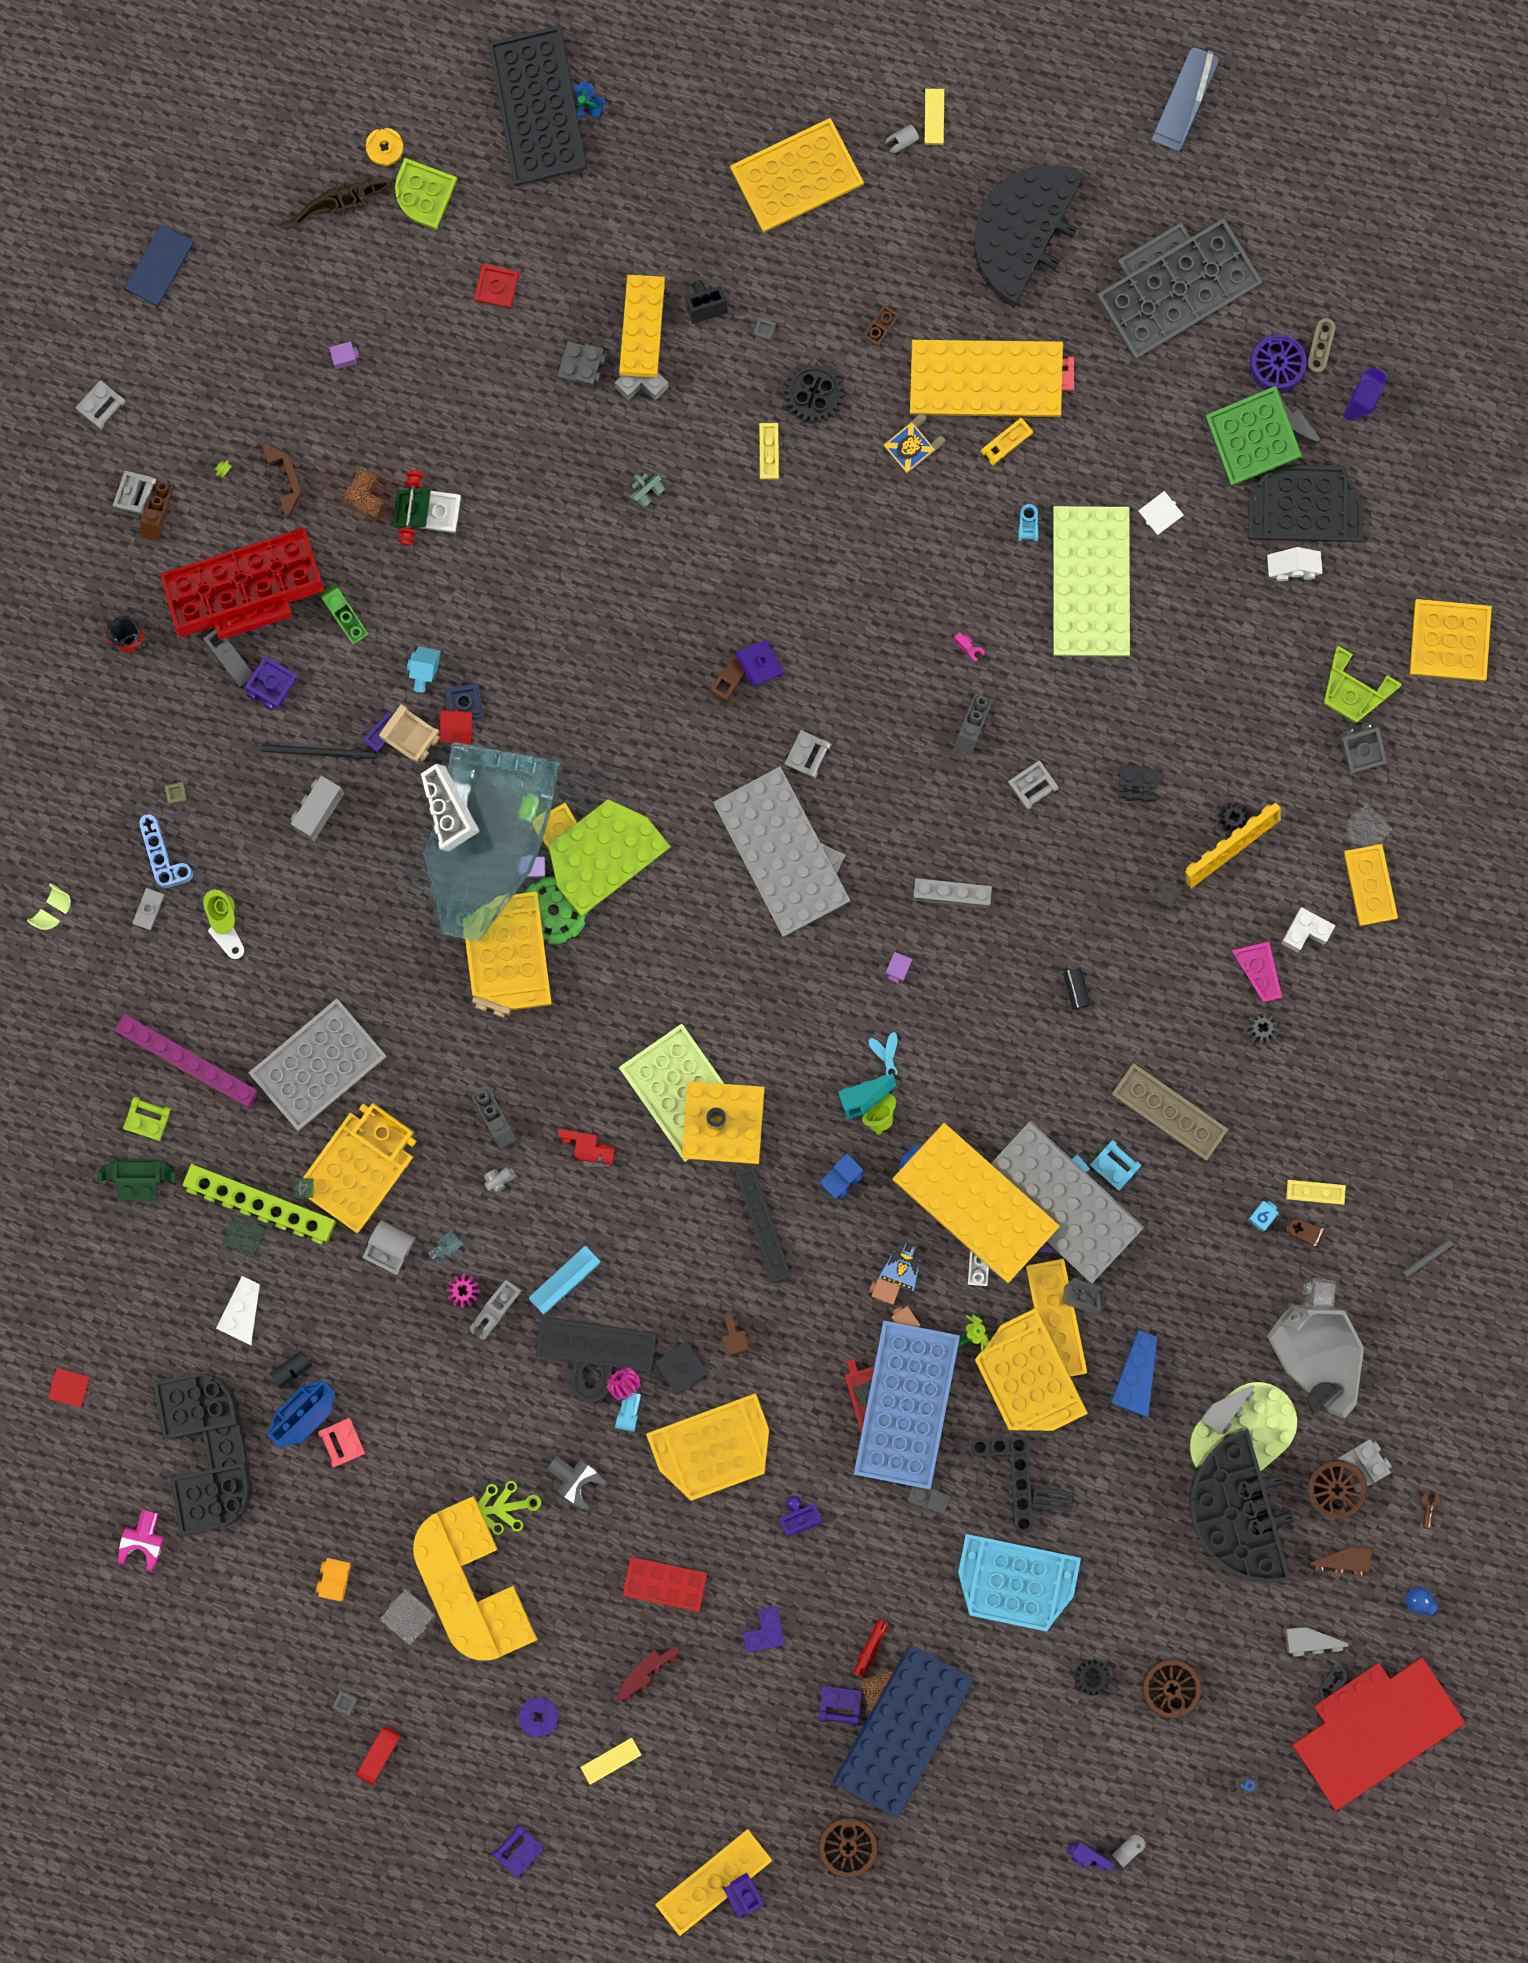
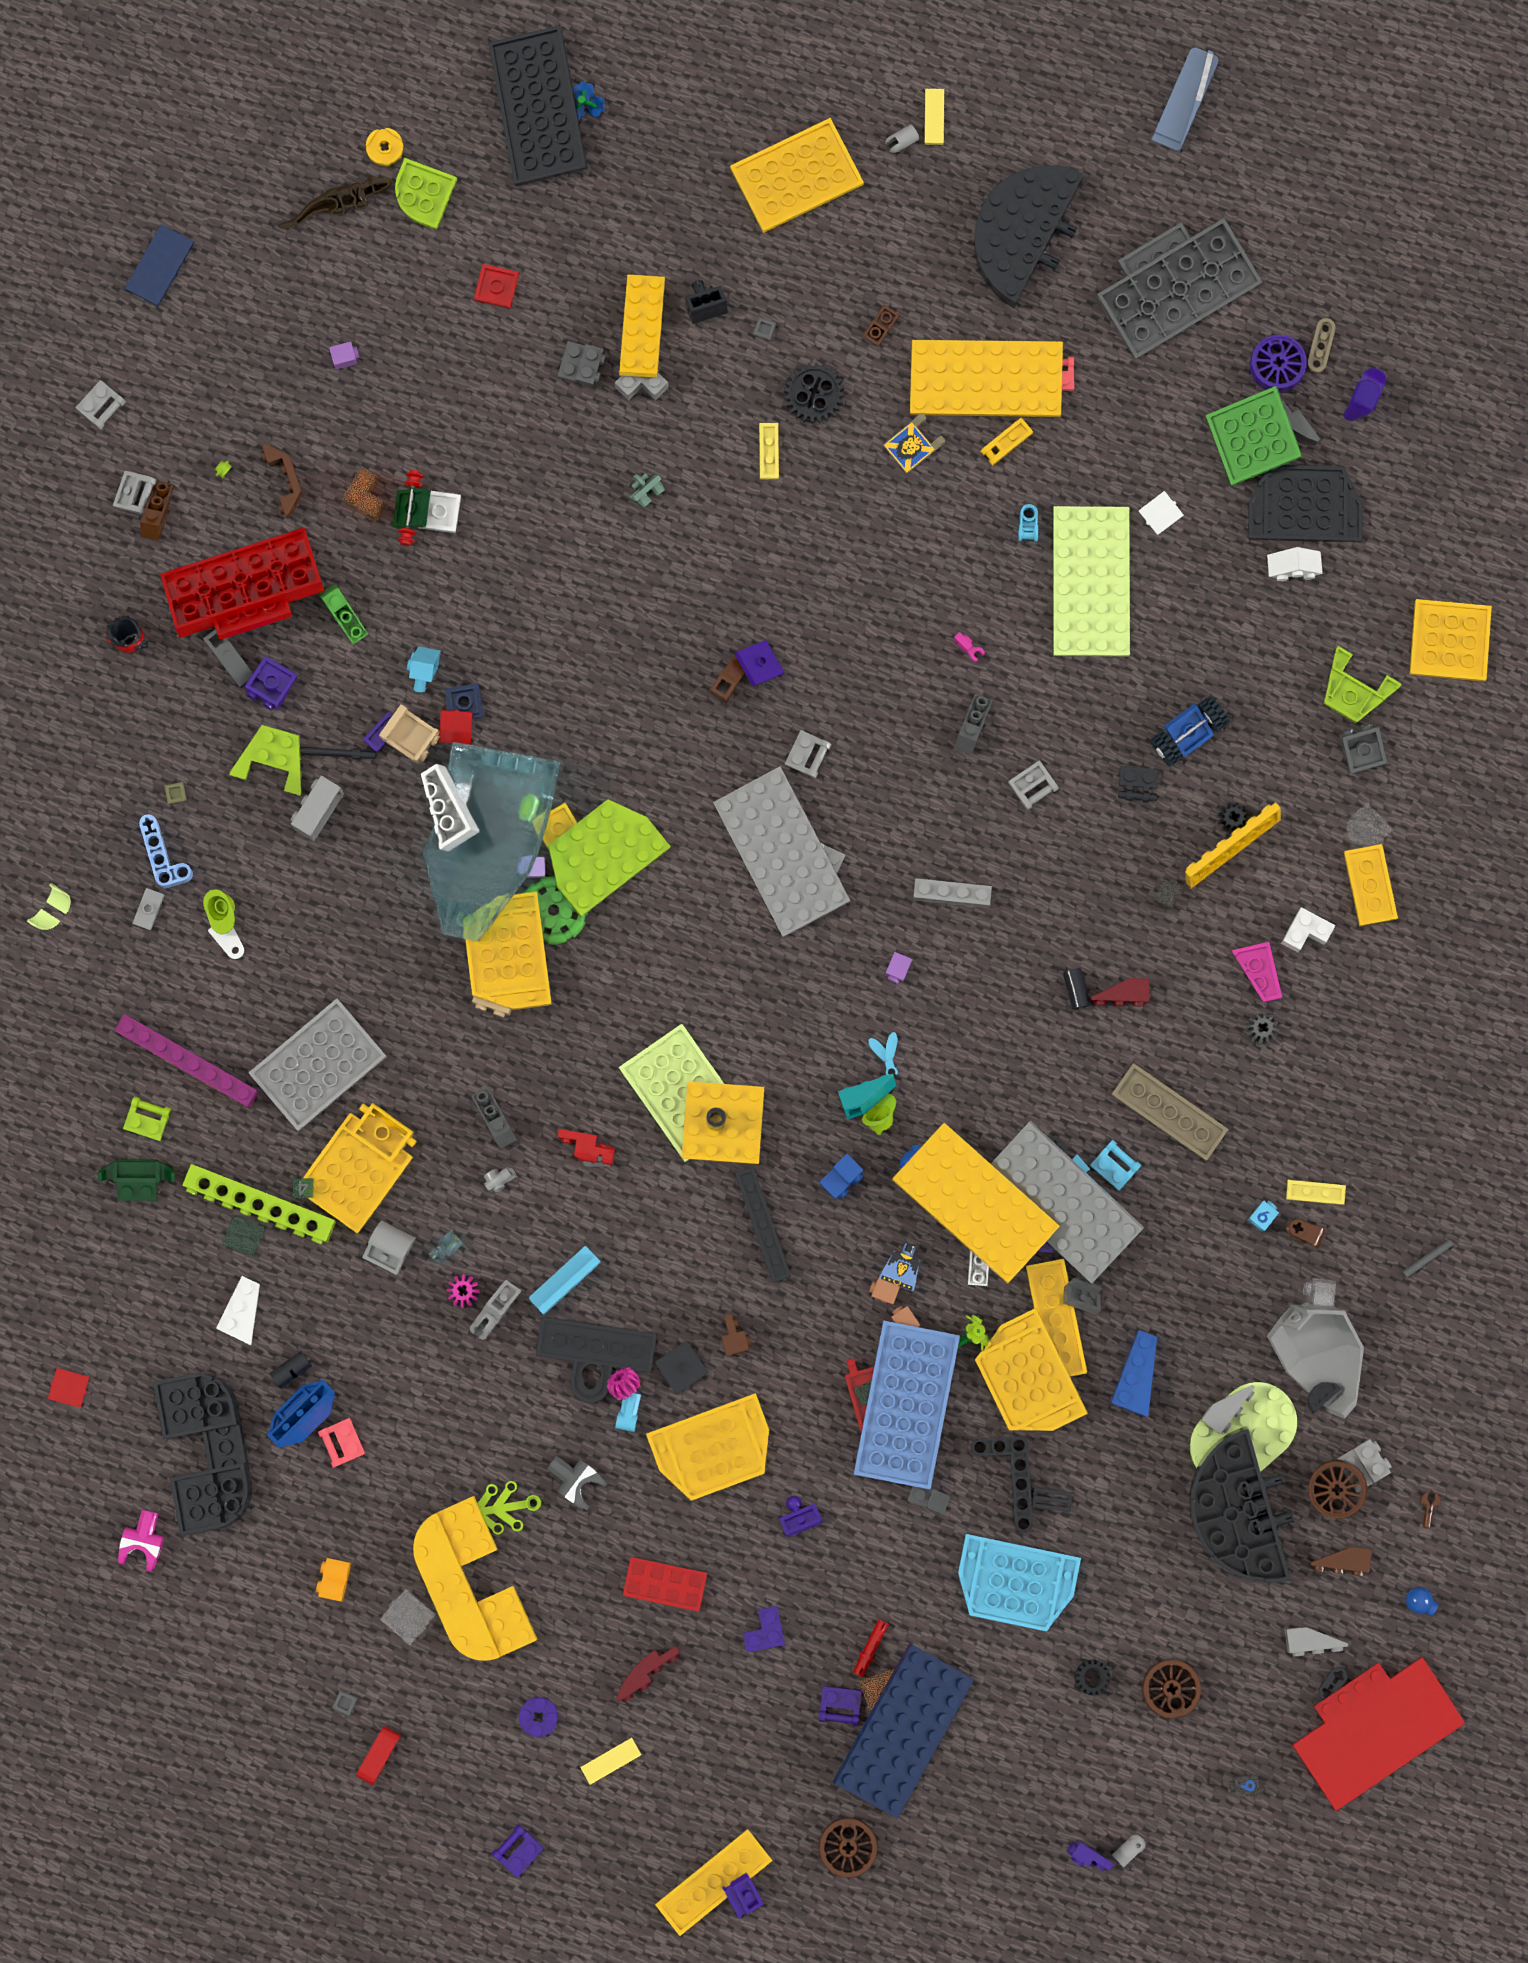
none -> lime wing [229,725,302,796]
none -> dark red slope [1090,978,1149,1007]
none -> plate [1150,696,1230,767]

